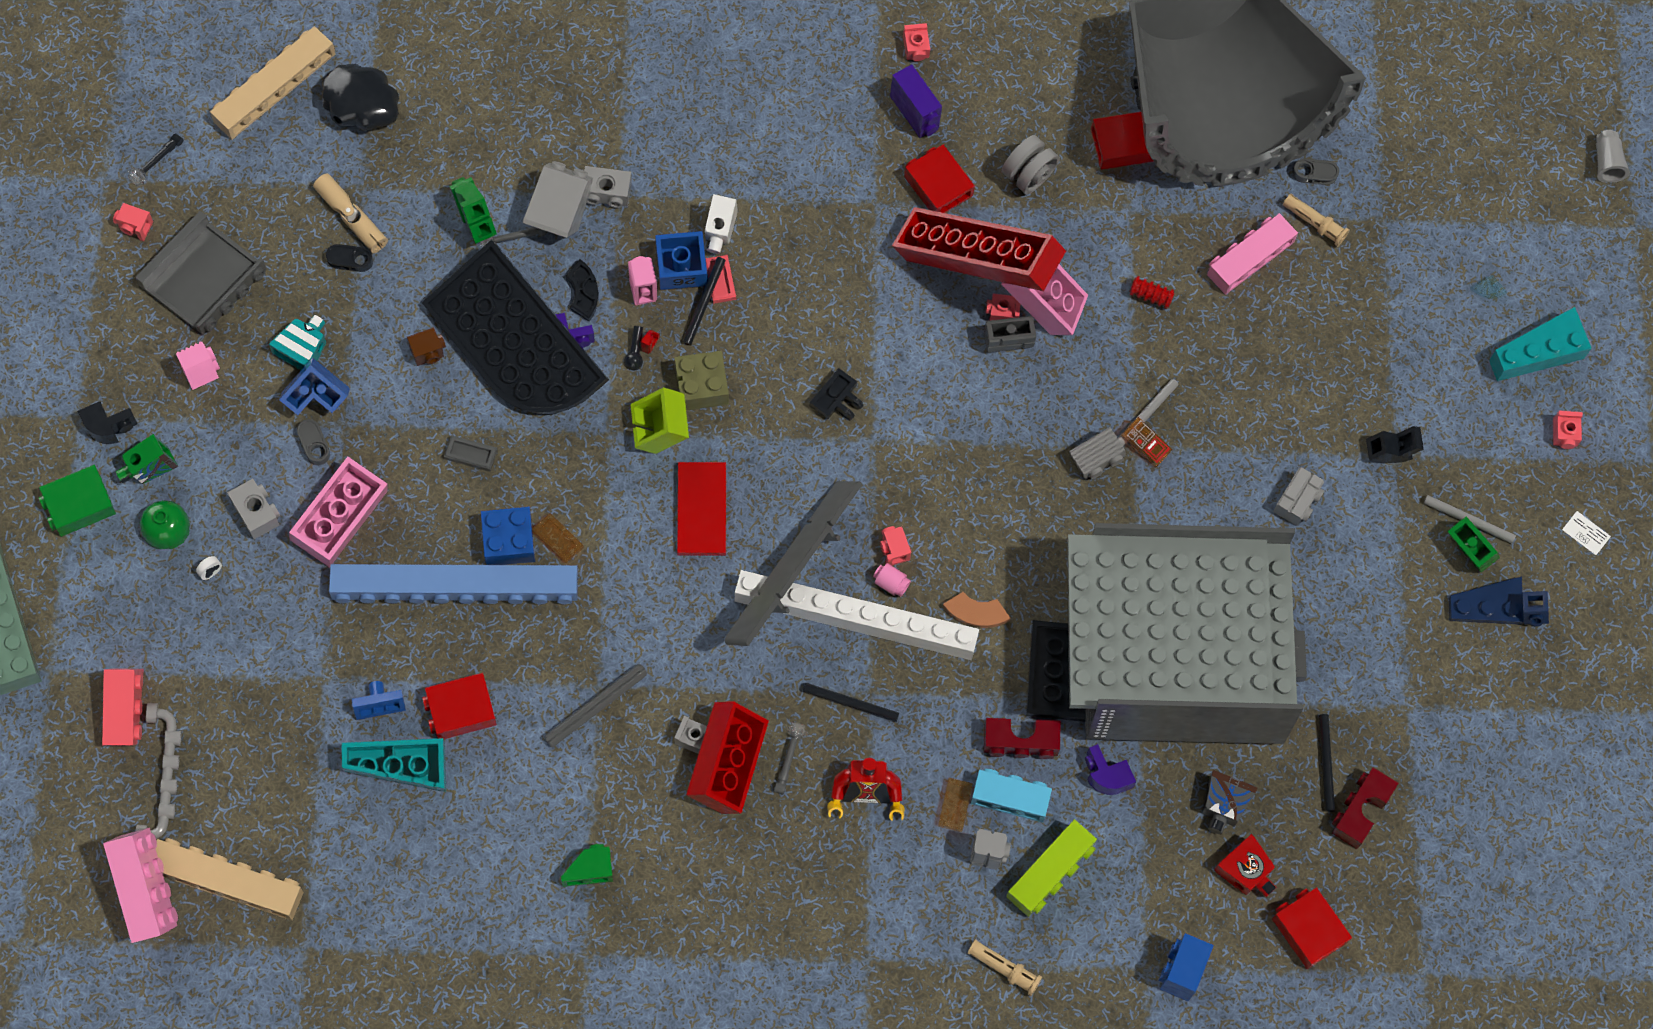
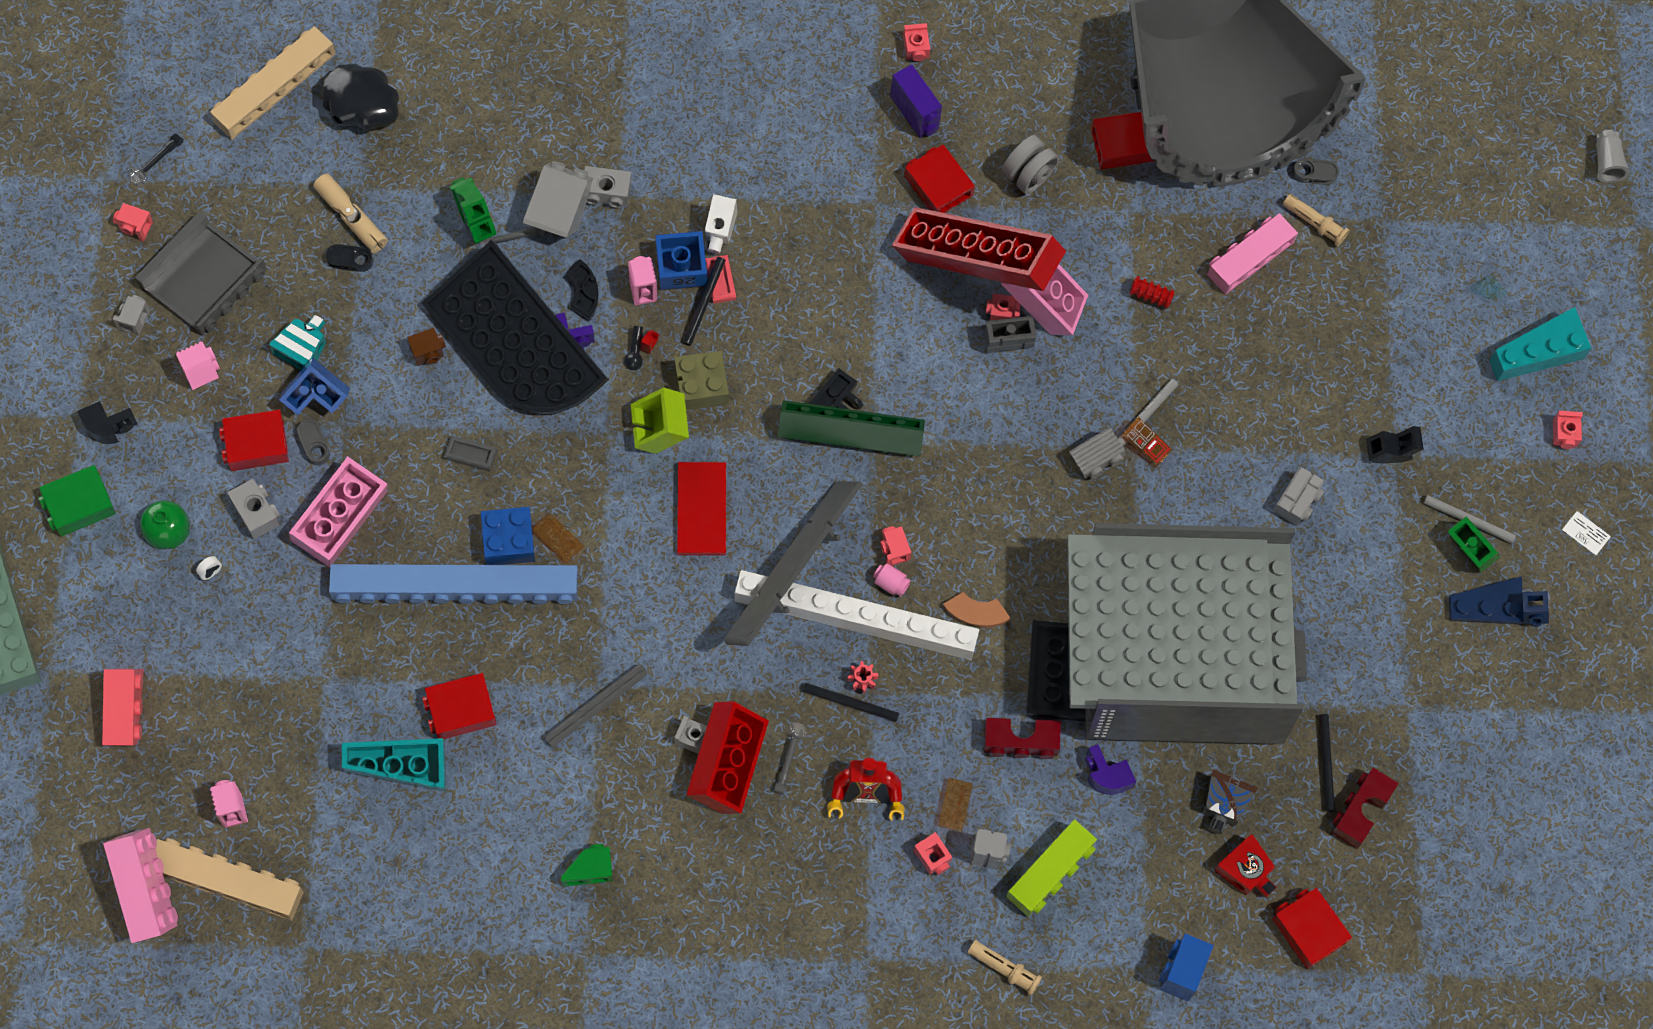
green torso [116,434,179,484] -> none
light grey bar [136,703,182,839] -> none
blue tile [352,681,406,720] -> none
medium azure brick [970,769,1052,823] -> none
none -> light grey brick [113,295,150,335]
none -> bright pink brick [210,780,248,828]
none -> red brick [219,409,289,471]
none -> dark green brick [778,400,925,456]
none -> coral gear [847,661,879,694]
none -> coral brick [913,832,952,875]

